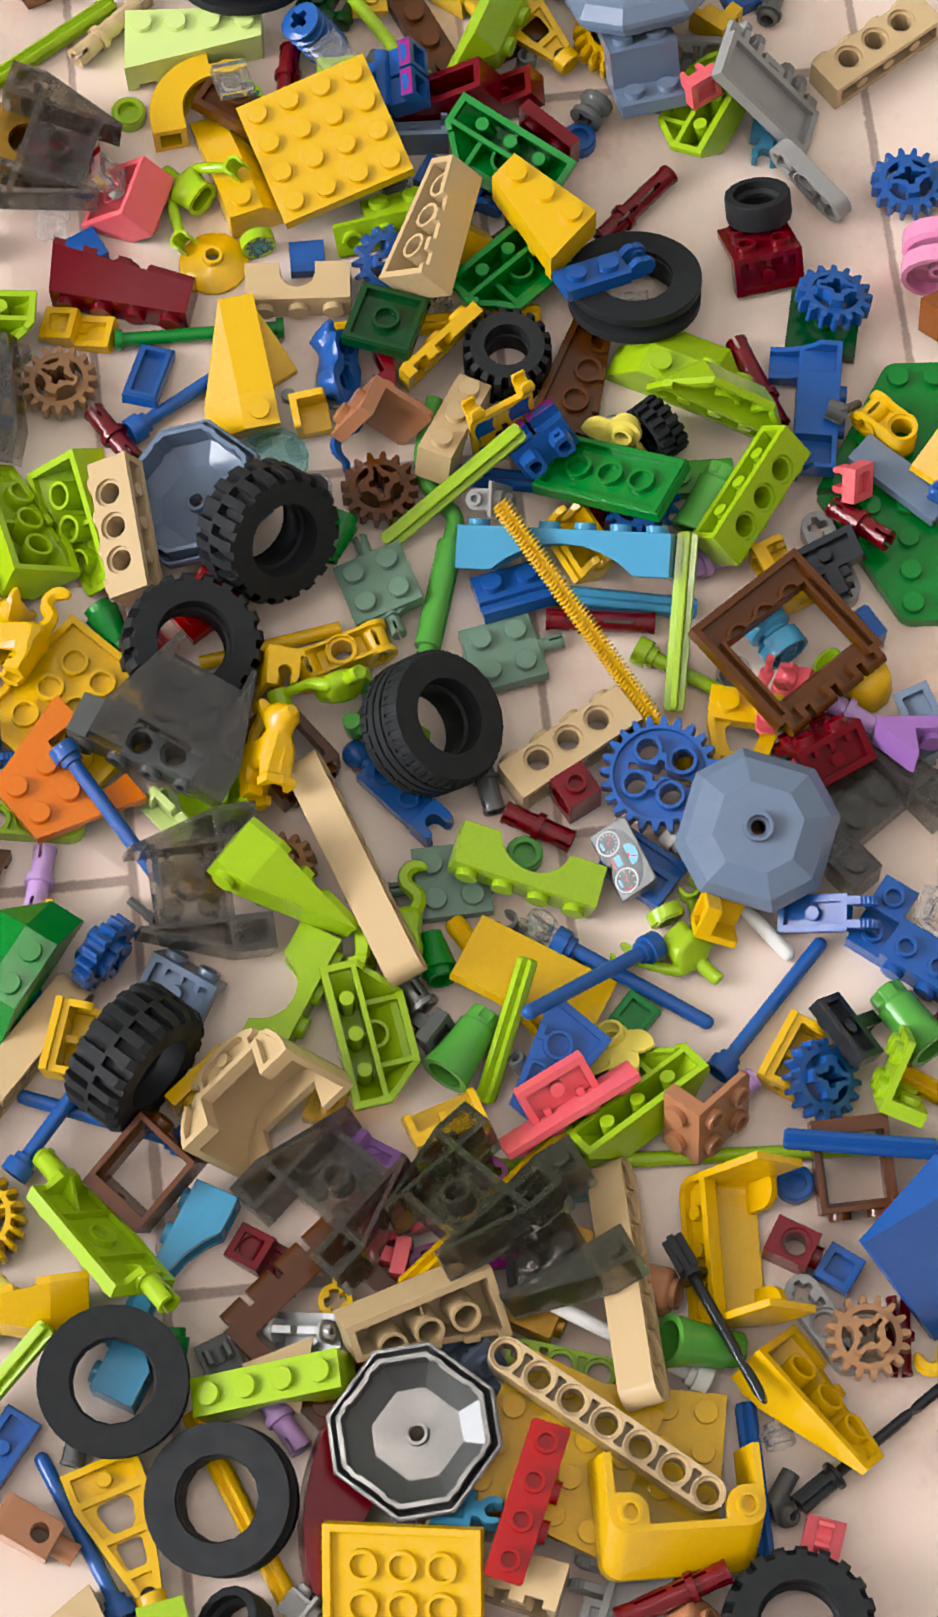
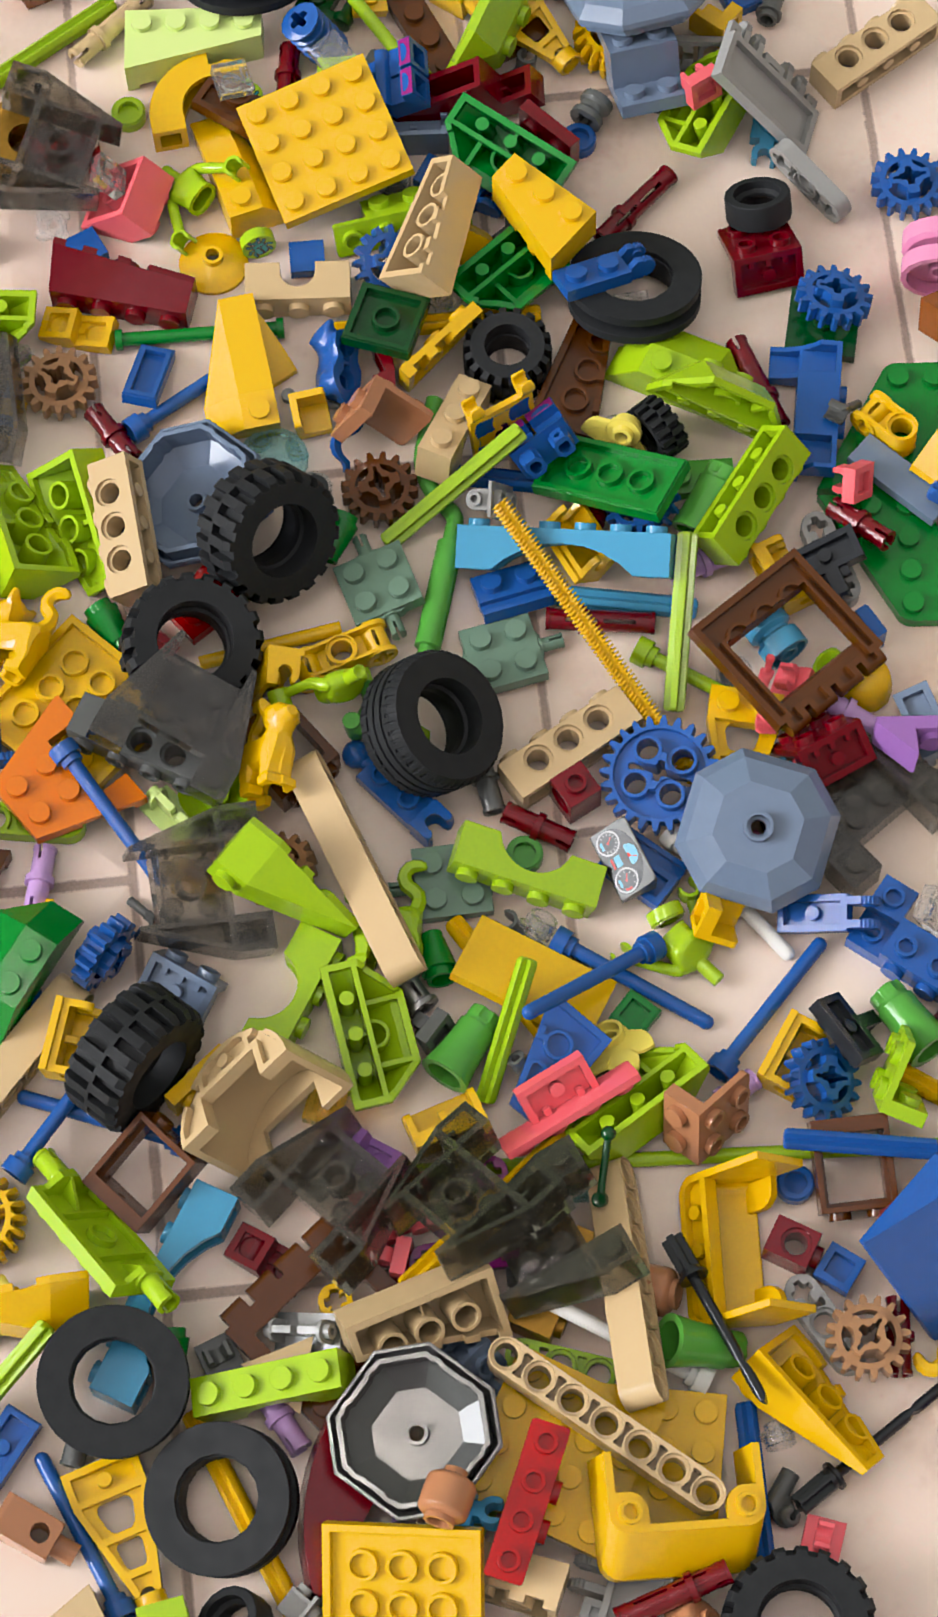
none -> nougat head [417,1465,477,1530]
none -> dark green hinge [591,1126,616,1207]

